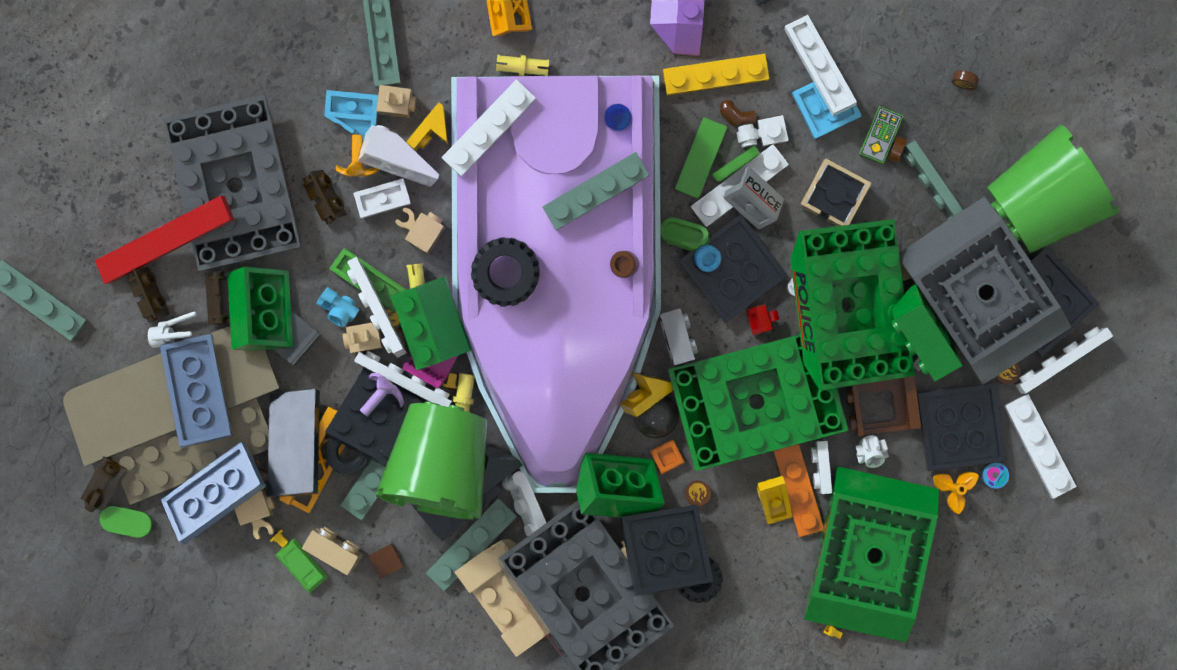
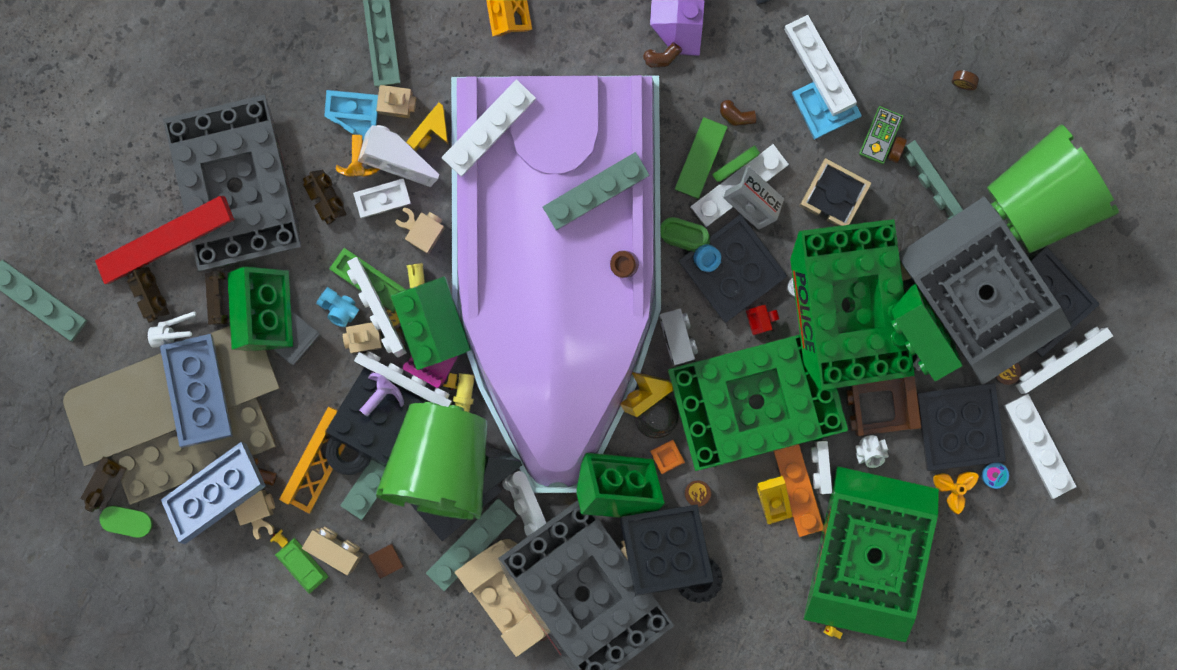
tile [267,389,320,498] -> none
black tyre [471,237,540,307] -> none
light yellow pin [496,54,549,76] -> none
clear blue tile [604,104,631,132] -> none
yellow plate [663,54,769,96] -> none
white plate [736,115,788,148] -> none
none -> reddish brown arm [643,42,682,68]

